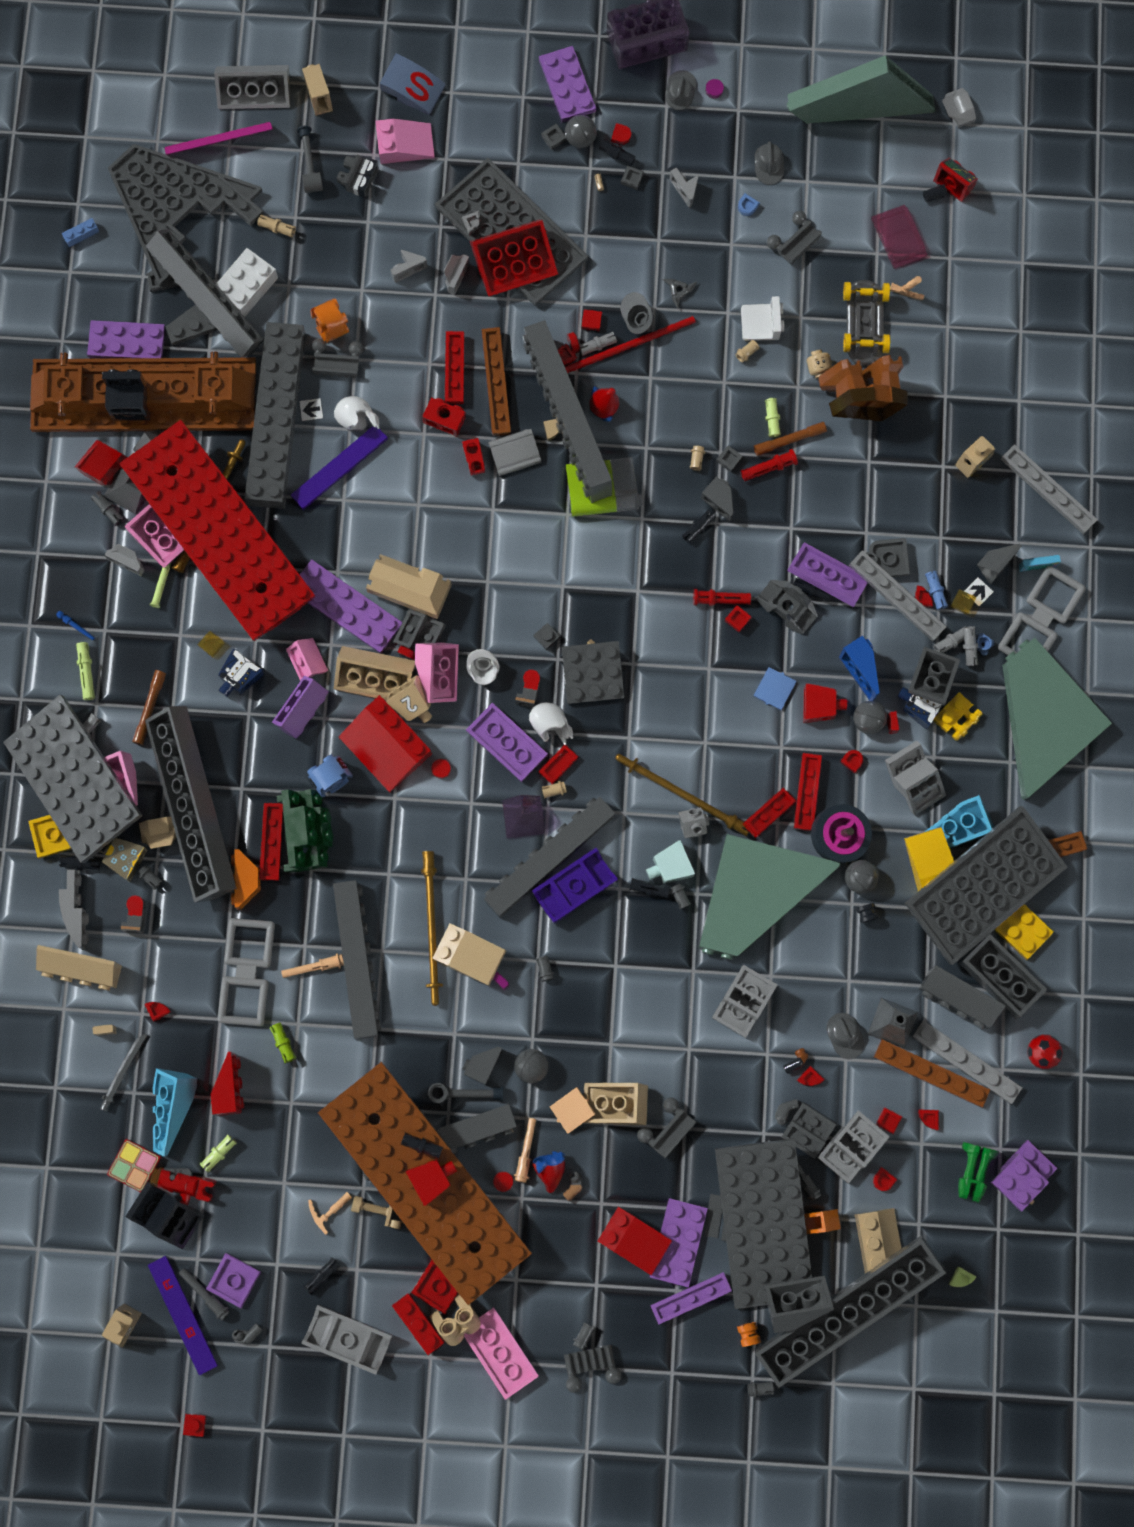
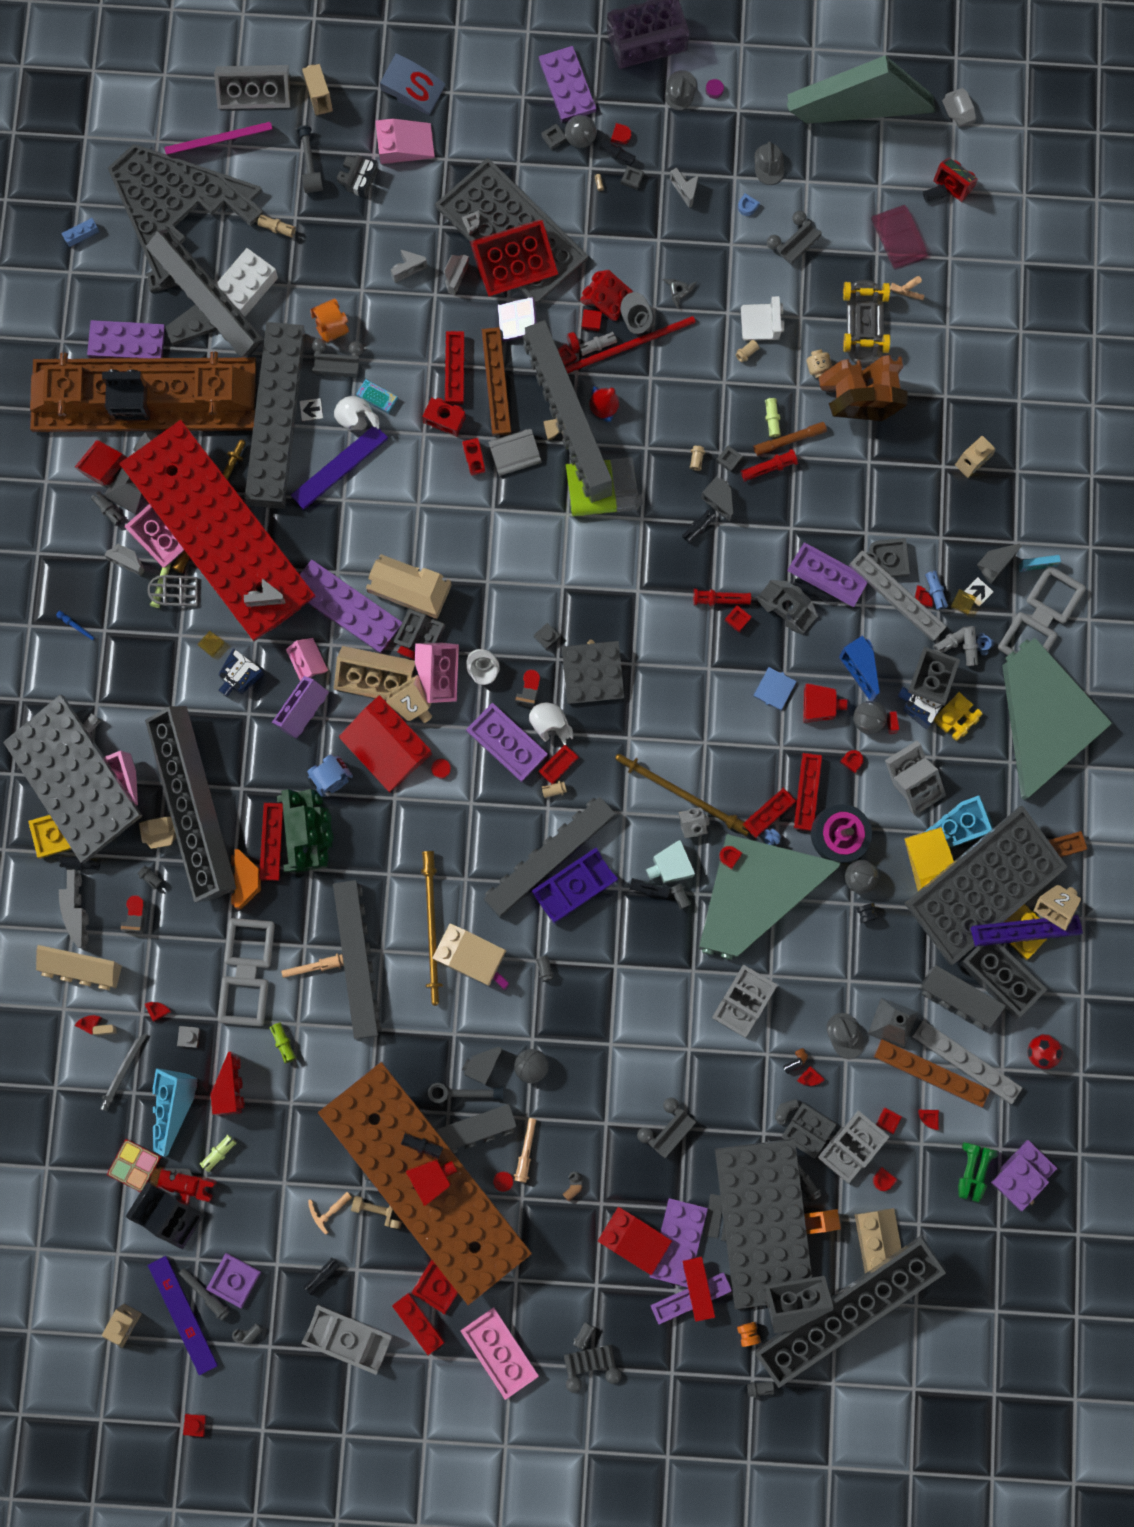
yellowish green pin [76,642,95,700] -> none
dark tan torso [99,838,148,882] -> none
dark orange piece [132,670,166,746] -> none
tan piece [430,1295,481,1346] -> none
clear purple slope [502,795,545,839] -> none
hat [533,1151,565,1193] -> none
light nougat piece [550,1087,596,1134] -> none
tan slope [584,1083,648,1125] -> none
yellowish green tile [948,1267,976,1287] -> none
light grey plate [1001,444,1098,535] -> none
none -> red tile [74,1015,102,1035]
none -> light grey window [147,575,198,607]
none -> light grey plate [177,1026,200,1048]
none -> light grey slope [244,579,285,607]
none -> tile [356,379,398,414]
none -> tile [498,297,537,342]
none -> red bracket [579,270,633,321]
none -> red tile [682,1257,715,1322]
none -> red tile [719,846,742,870]
none -> medium blue plate [761,828,781,846]
none -> dark purple tile [971,915,1083,947]
none -> tan torso [1034,885,1081,930]

